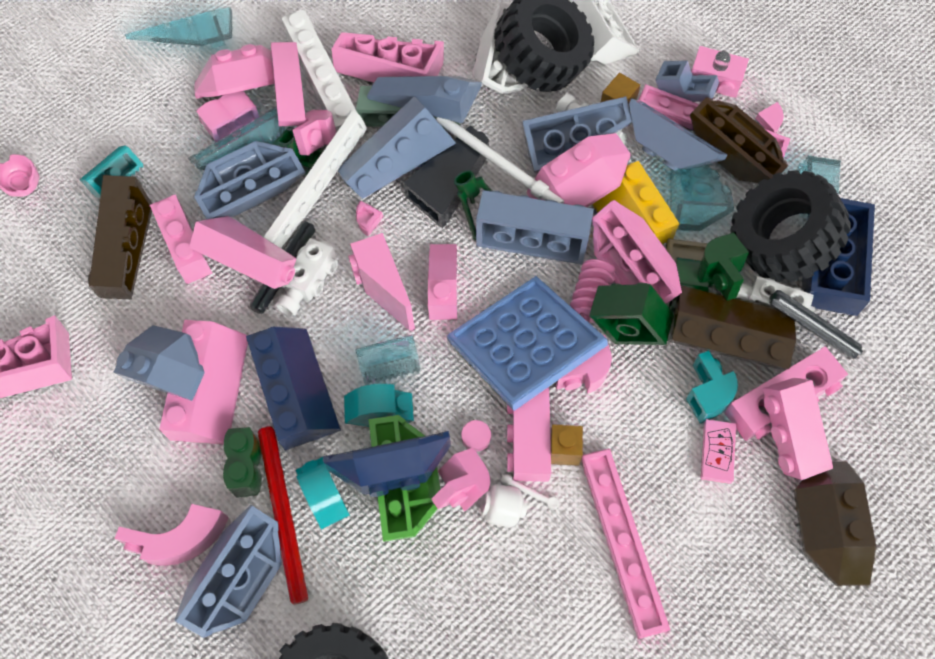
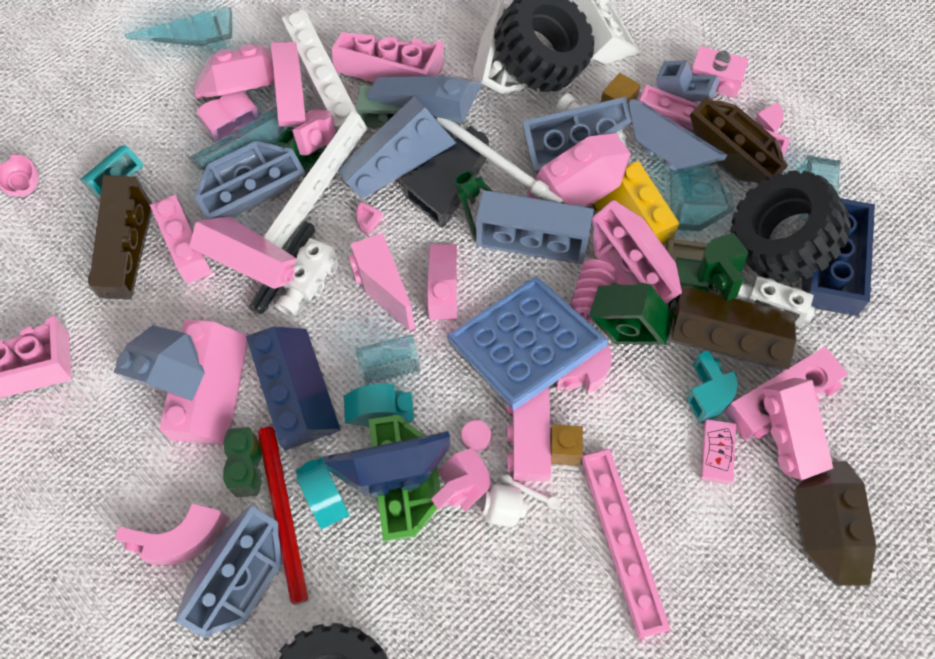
axle [769,290,863,359] -> none

